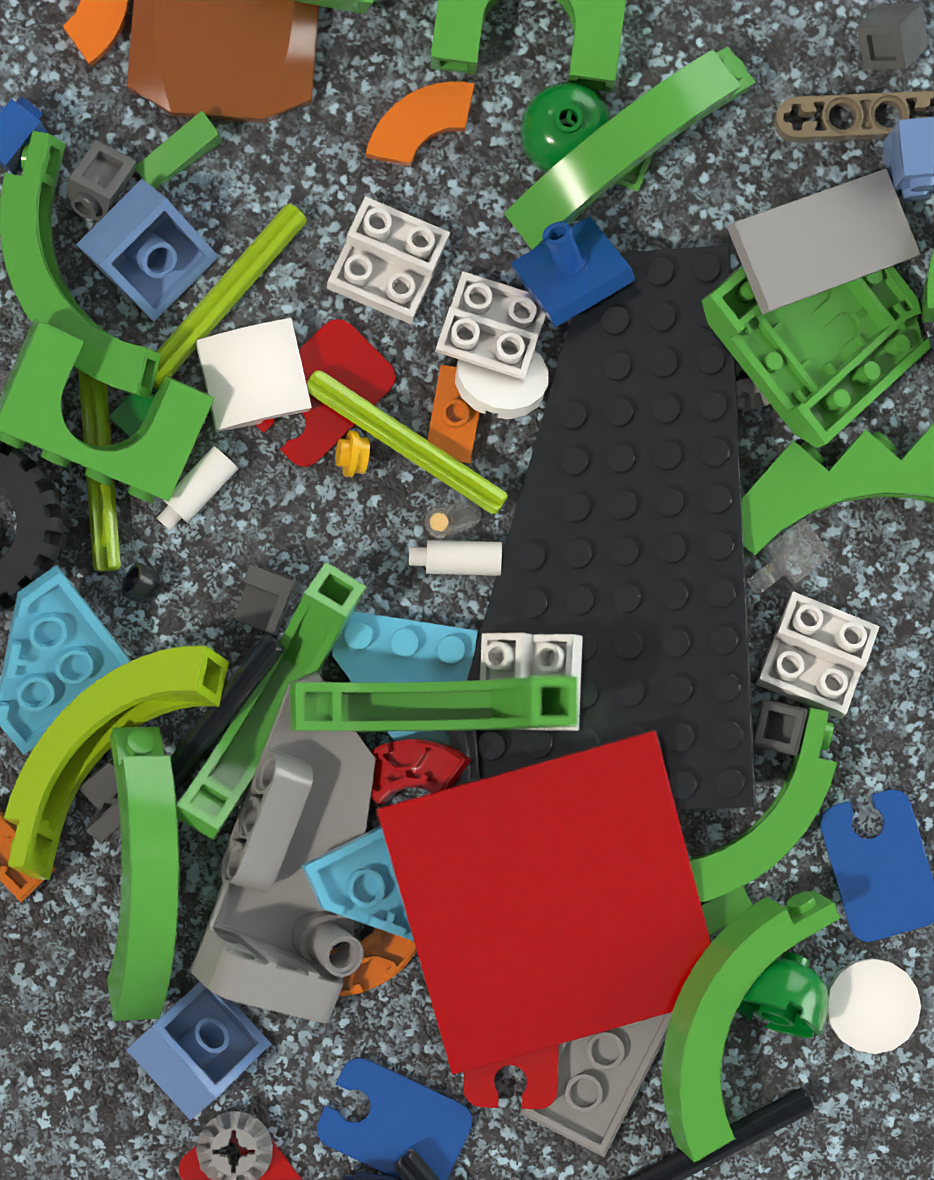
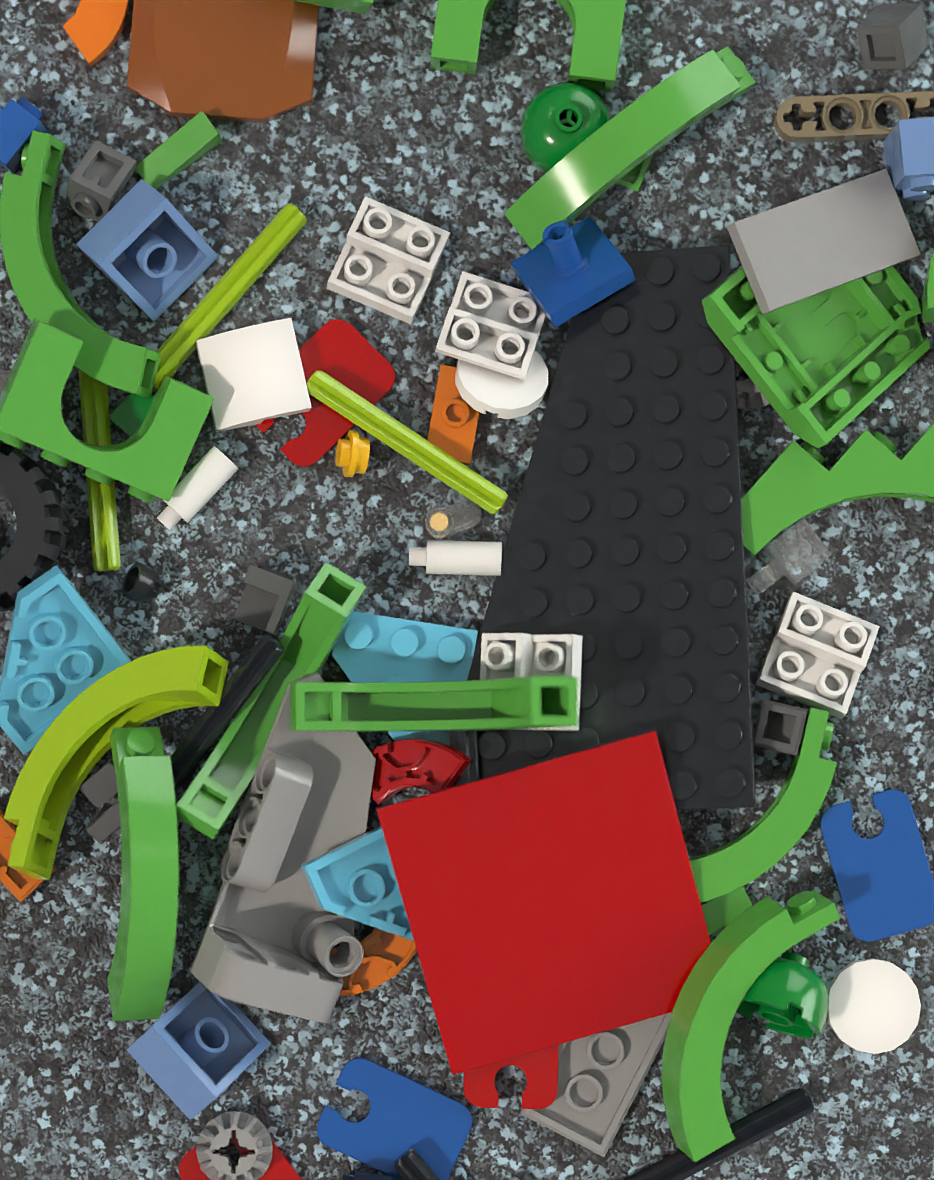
orange tile [366,81,475,167] -> none

